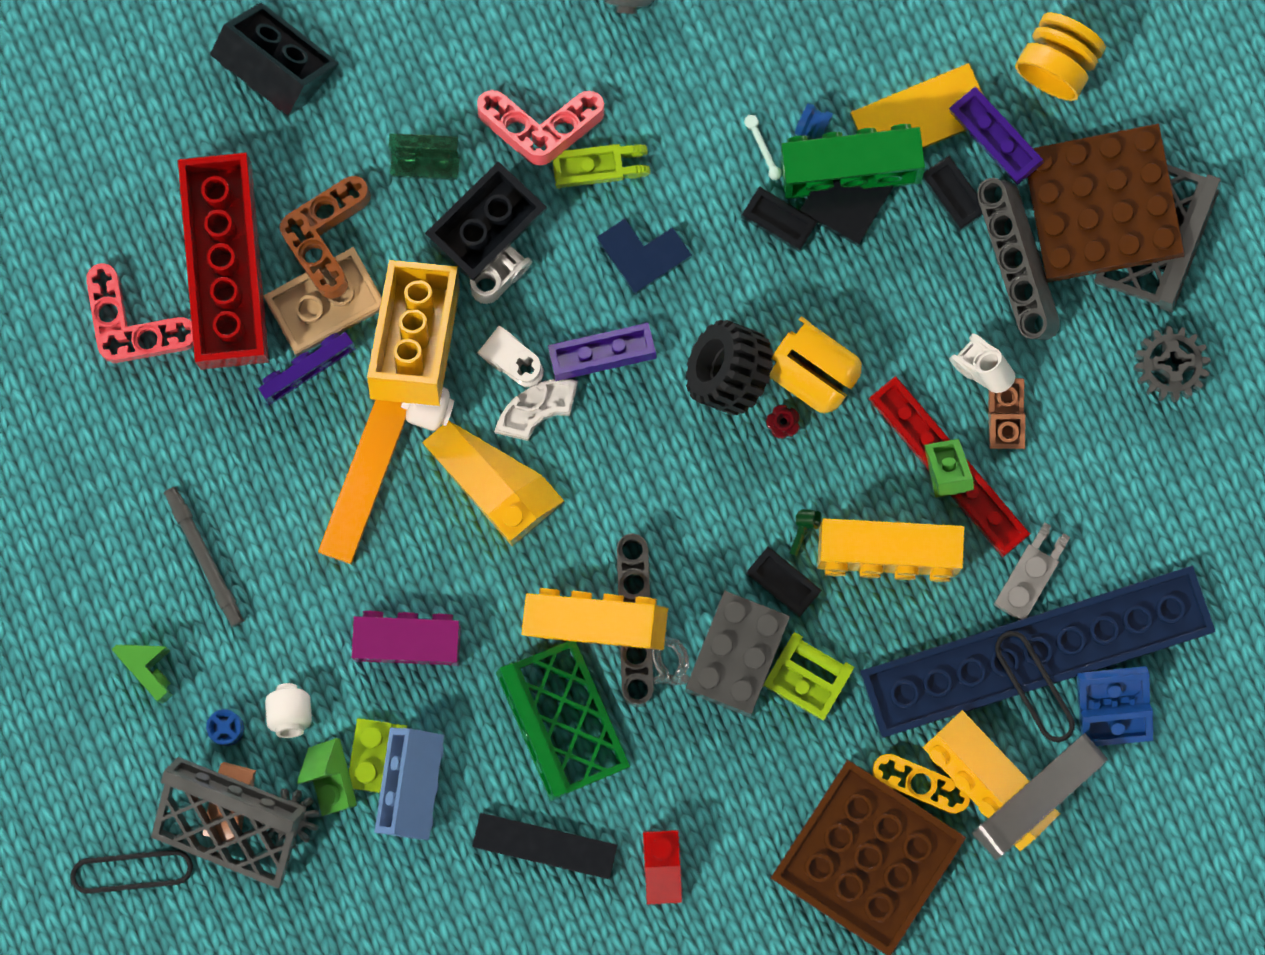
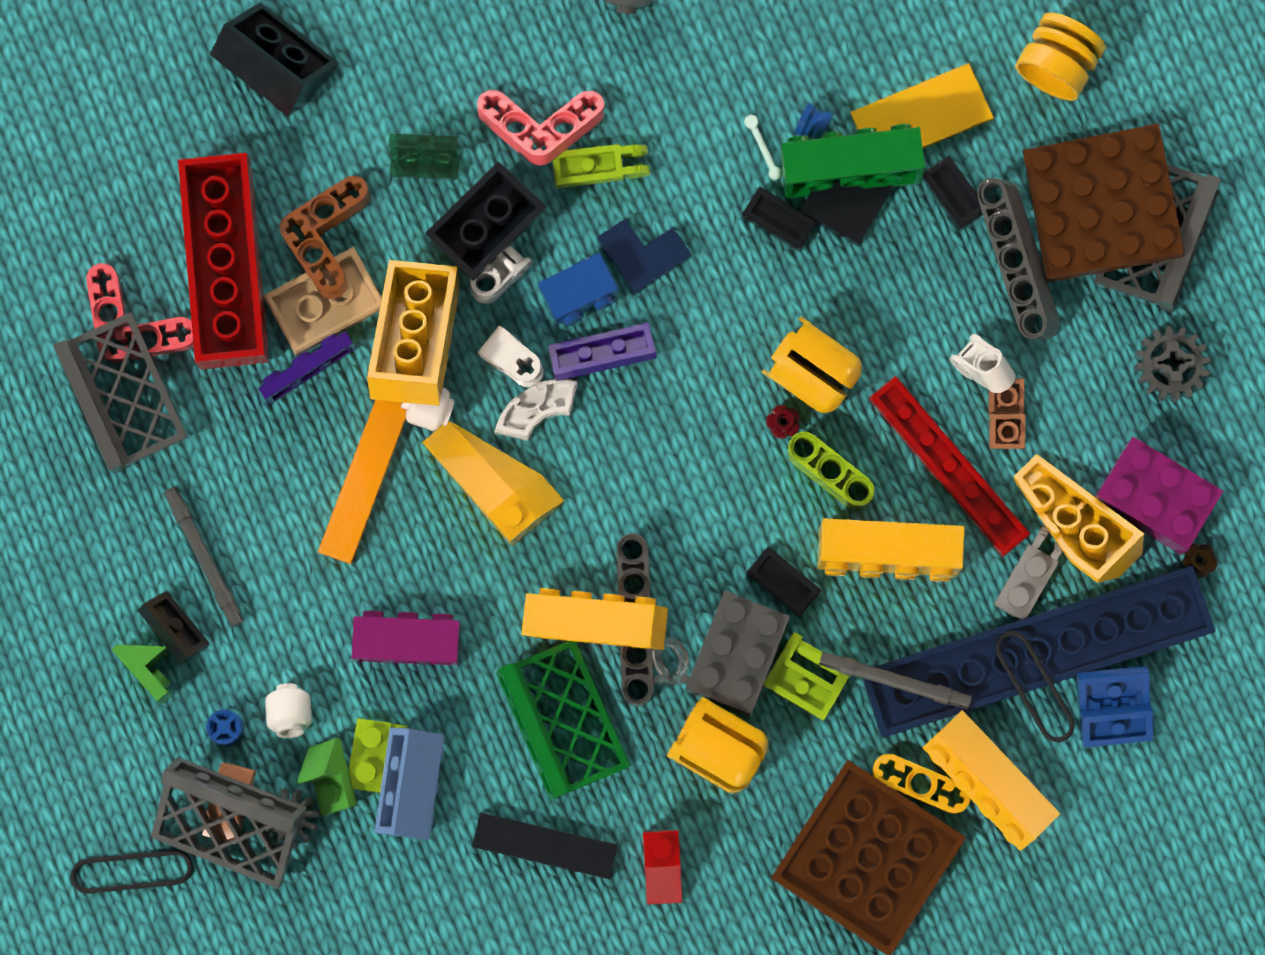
black tyre [686,320,773,415] -> none
dark green hand [789,509,822,556] -> none
bright green slope [925,439,974,497] -> none
dark purple plate [949,87,1043,185] -> none
dark grey beam [972,733,1108,860] -> none
none -> dark grey fence [53,312,188,474]
none -> black plate [138,591,210,664]
none -> blue brick [538,252,619,326]
none -> yellow cylinder [667,696,768,793]
none -> lime beam [787,431,874,511]
none -> dark grey piece [819,651,972,710]
none -> yellow wedge [1014,454,1144,583]
none -> magenta brick [1094,437,1223,555]
none -> dark brown plate [1183,544,1218,578]

